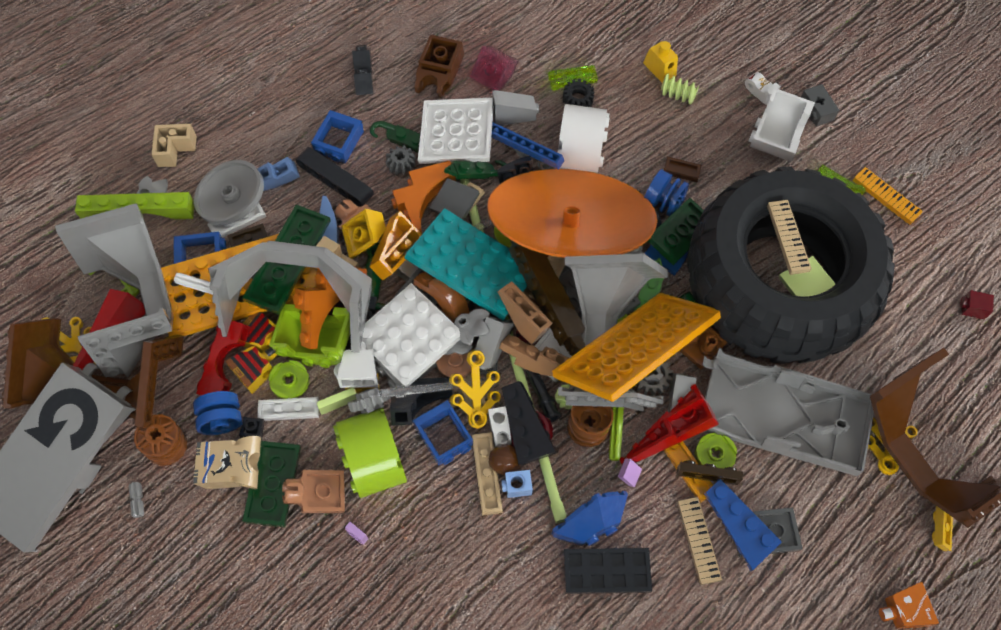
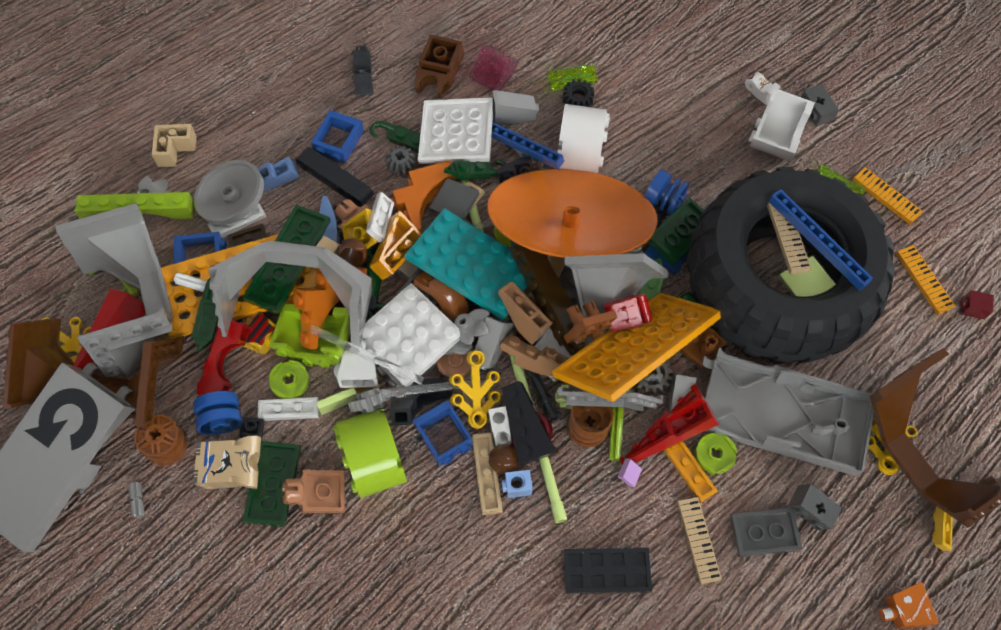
torso [225,346,277,394] -> none
lavender tile [345,522,368,545] -> none
blue wedge [551,491,628,546] -> none
yellow torso [643,41,678,84] -> none
yellowish green piece [661,74,699,105] -> none
reddish brown tile [664,156,702,182] -> none
dark brown plate [676,460,743,485] -> none
blue wing [704,479,782,572] -> none
none -> dark green plate [191,278,218,352]
none -> clear bar [310,325,424,385]
none -> reddish brown hair [337,238,367,267]
none -> white tile [366,192,394,243]
none -> dark orange plate [564,301,618,344]
none -> piece [603,293,653,333]
none -> blue piece [769,189,873,291]
none -> dark grey brick [788,484,842,531]
none -> light orange tile [896,245,955,315]

